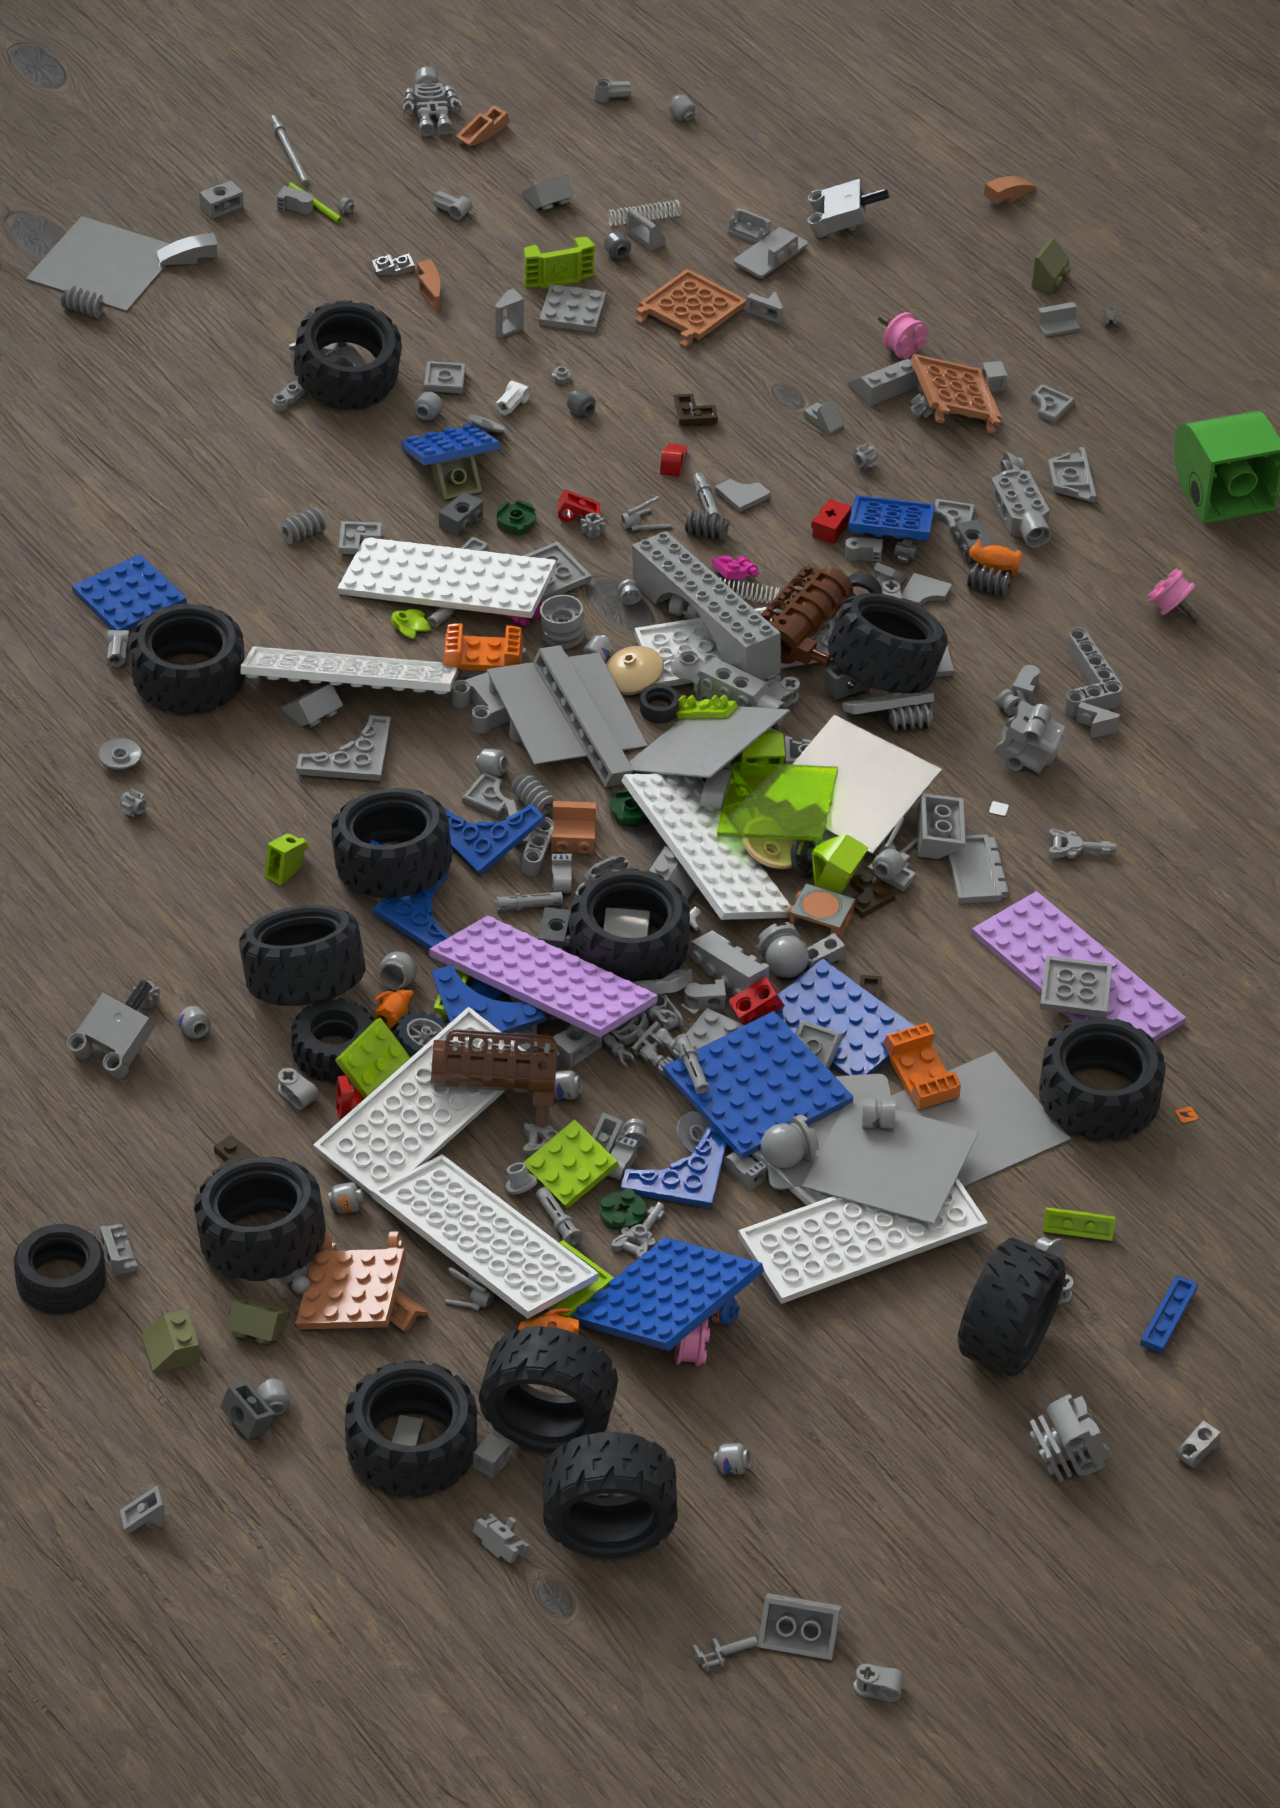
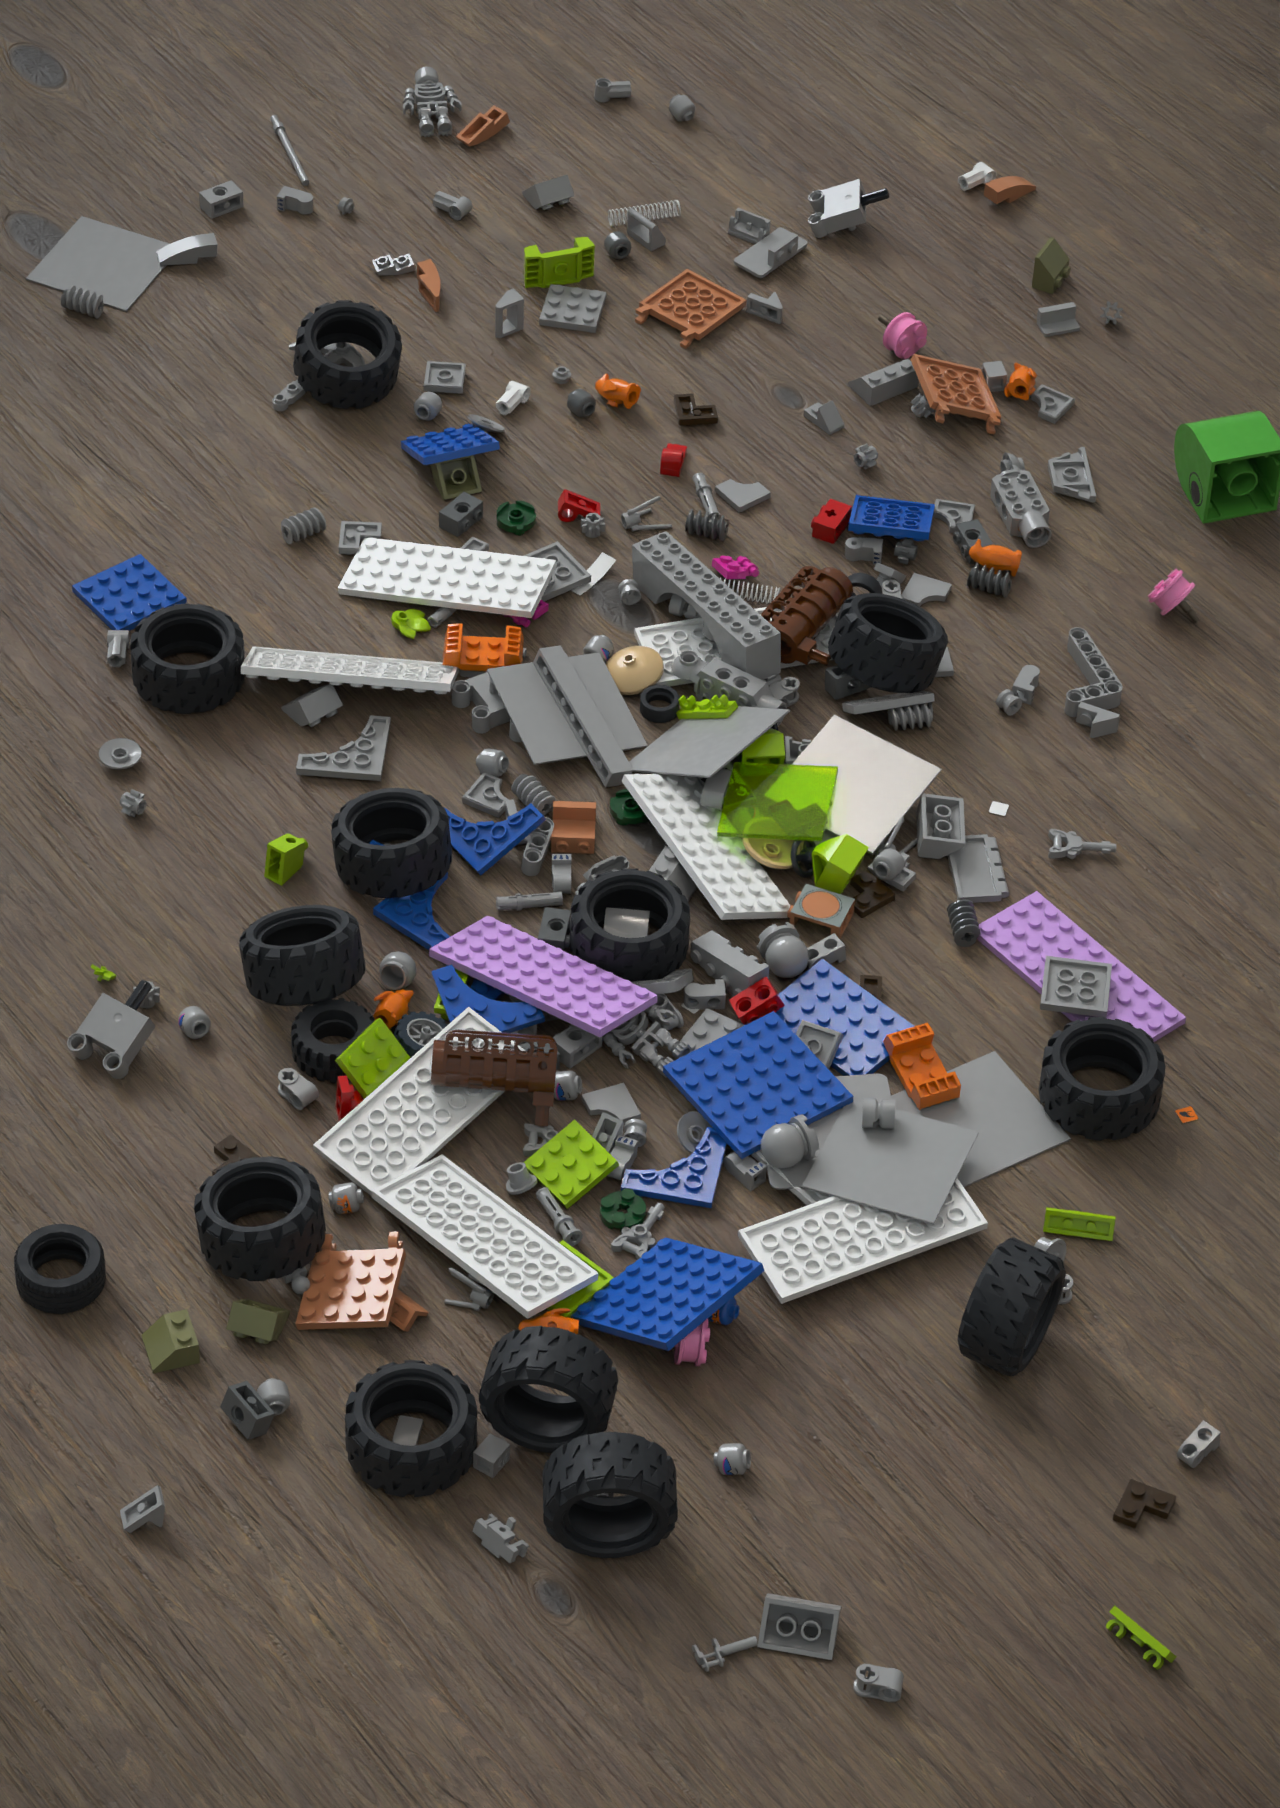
light grey hinge [100,1224,138,1276] -> none
lime piece [288,182,342,223] -> none
light grey wheel [540,595,585,649] -> none
light grey pin [674,1034,710,1094] -> none
white plant [690,906,702,931] -> none
light grey piece [993,700,1065,774] -> none
light grey piece [1030,1394,1112,1482] -> none
blue plate [1140,1275,1198,1354] -> none
none -> lime plant [91,964,116,982]
none -> white sticker [571,552,616,595]
none -> light grey tile [582,1083,641,1124]
none -> orange animal [595,374,641,409]
none -> dark grey piece [947,899,980,947]
none -> white piece [958,162,996,191]
none -> orange animal [1004,363,1037,400]
none -> lime plate [1106,1605,1177,1670]
none -> dark brown plate [1113,1479,1176,1529]

